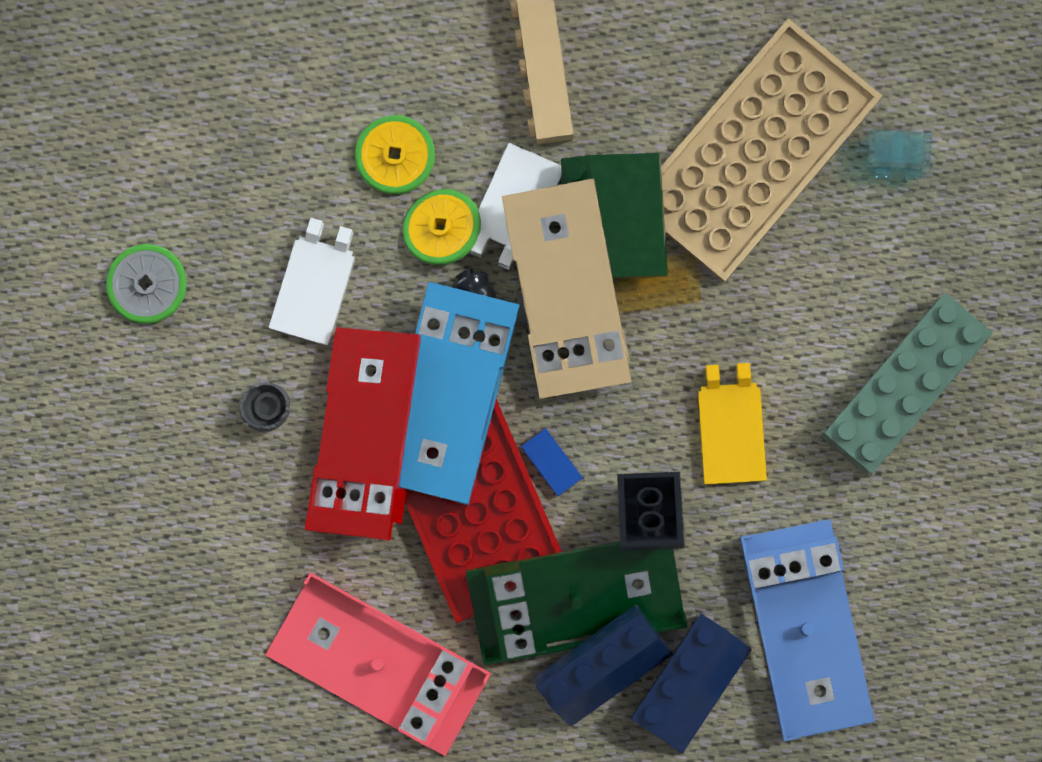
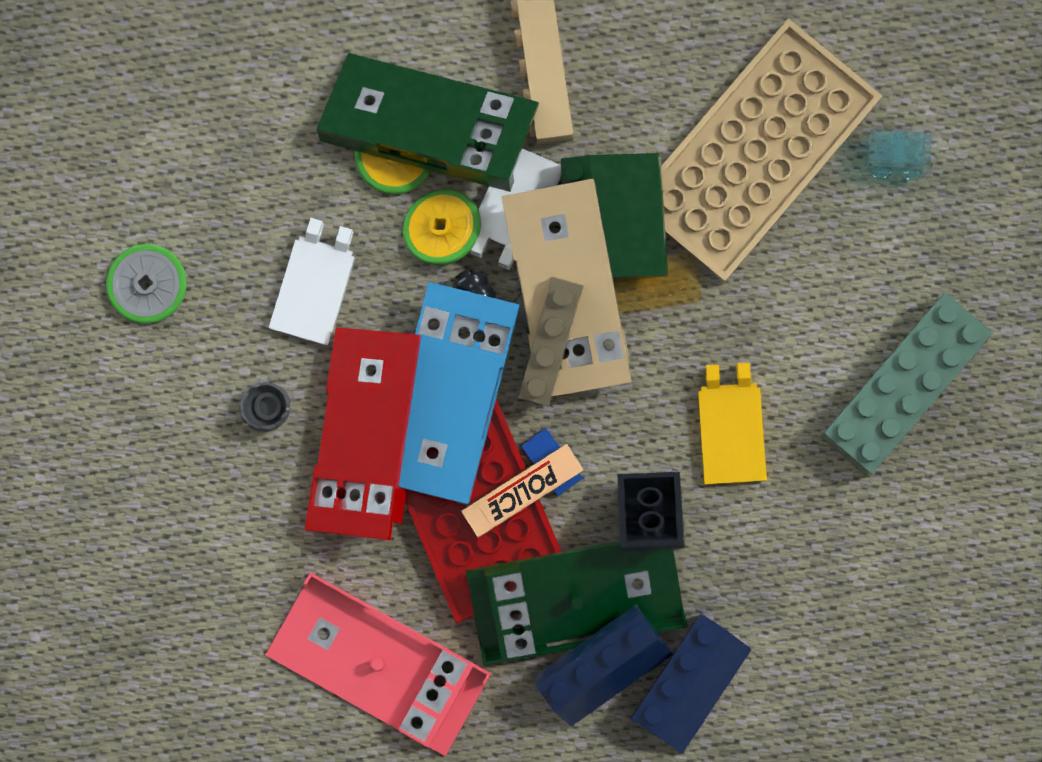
medium blue piece [739,519,875,741] -> none
none -> dark green piece [316,53,539,192]
none -> light nougat tile [461,444,584,538]
none -> dark tan plate [518,277,584,406]

